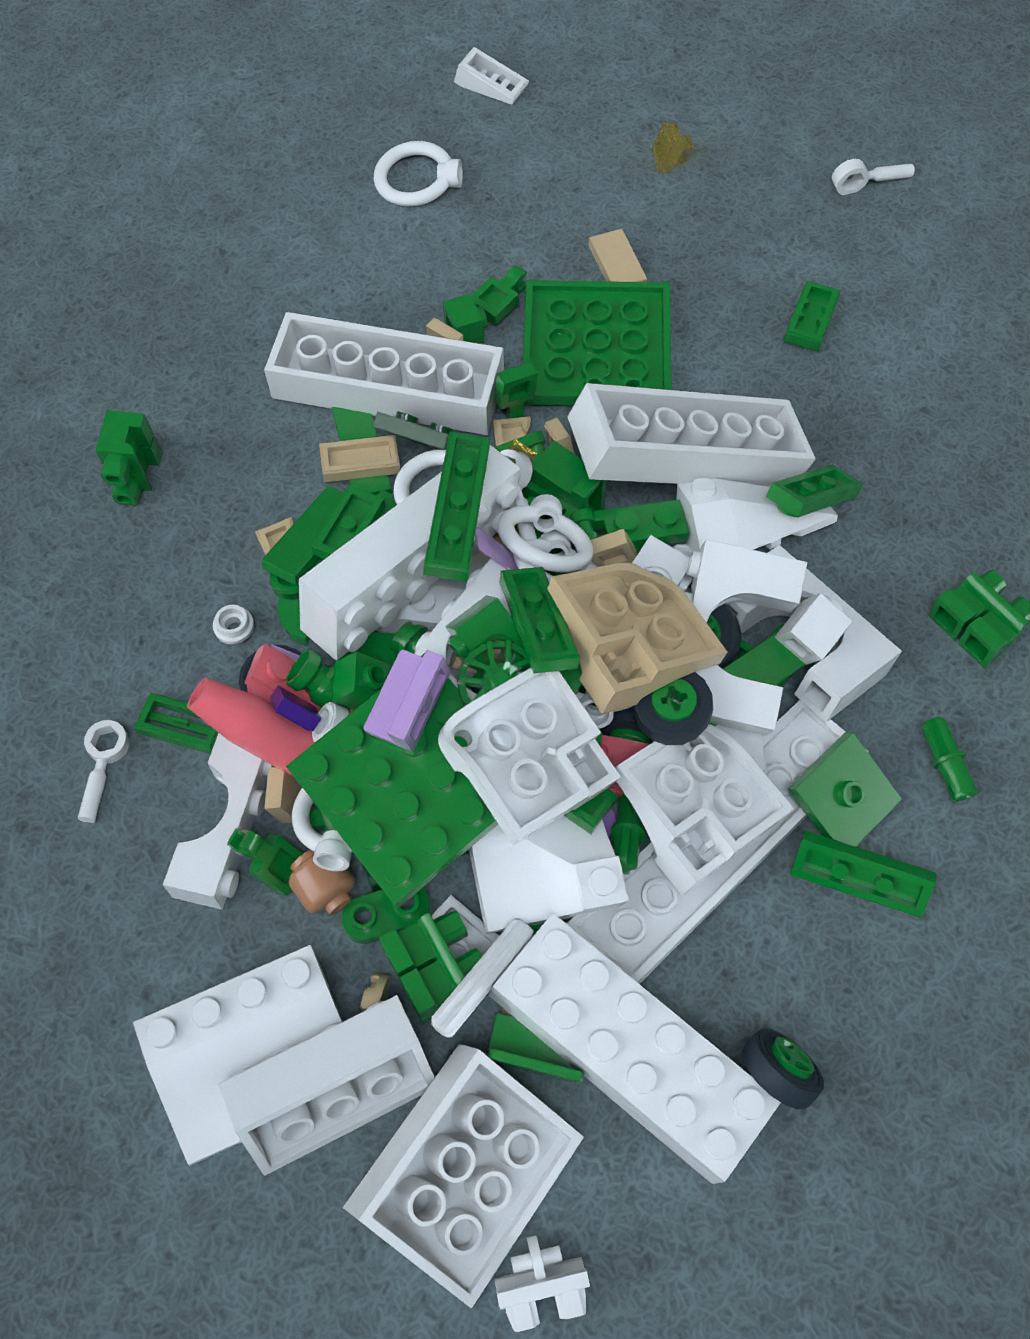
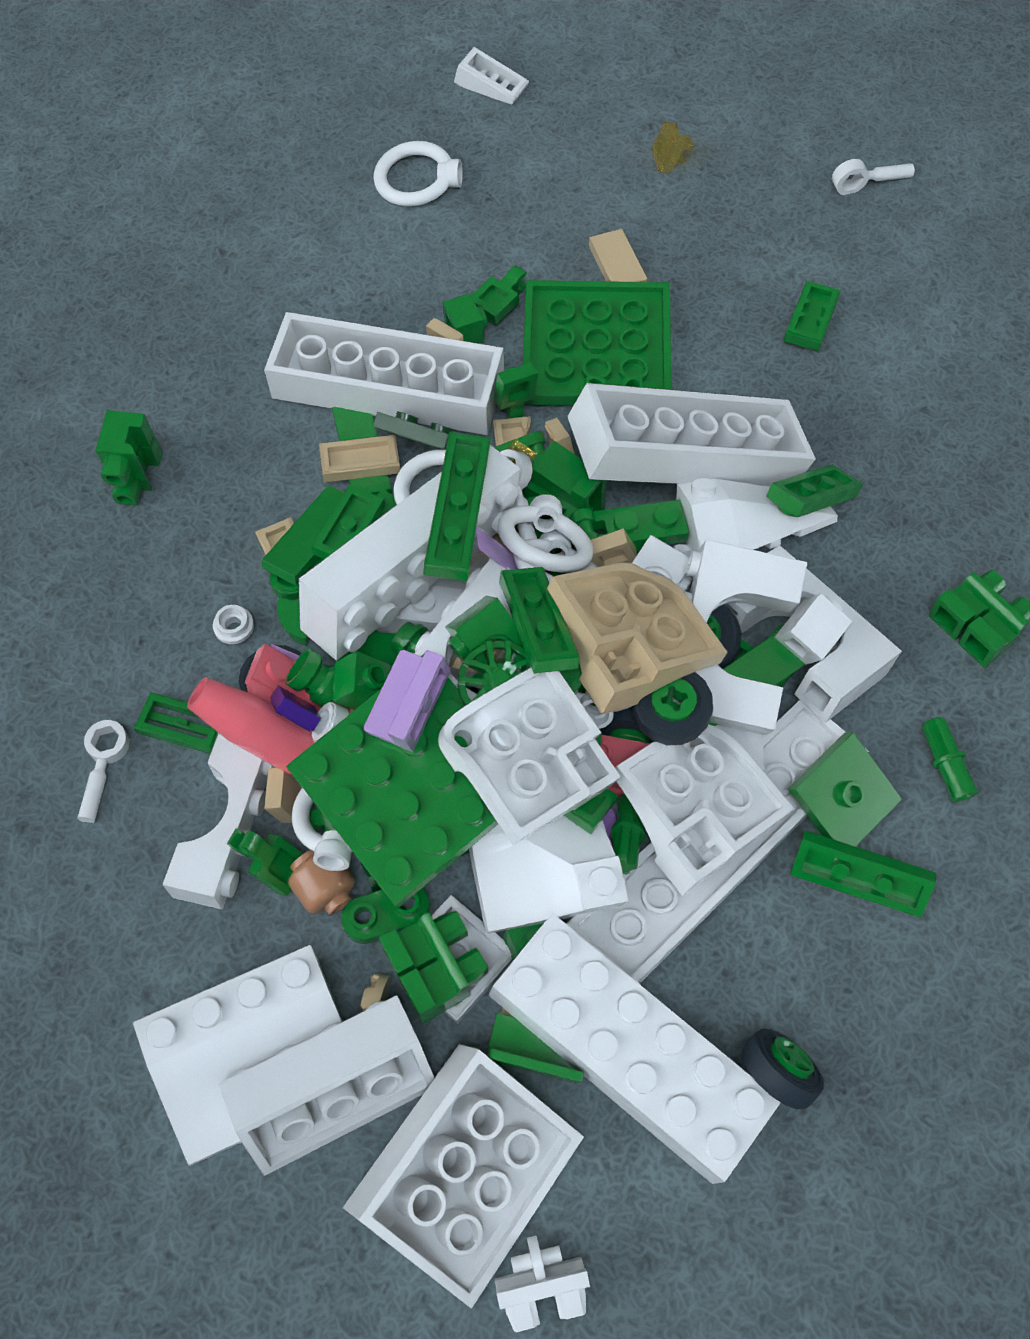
white axle [431,919,533,1038] -> none

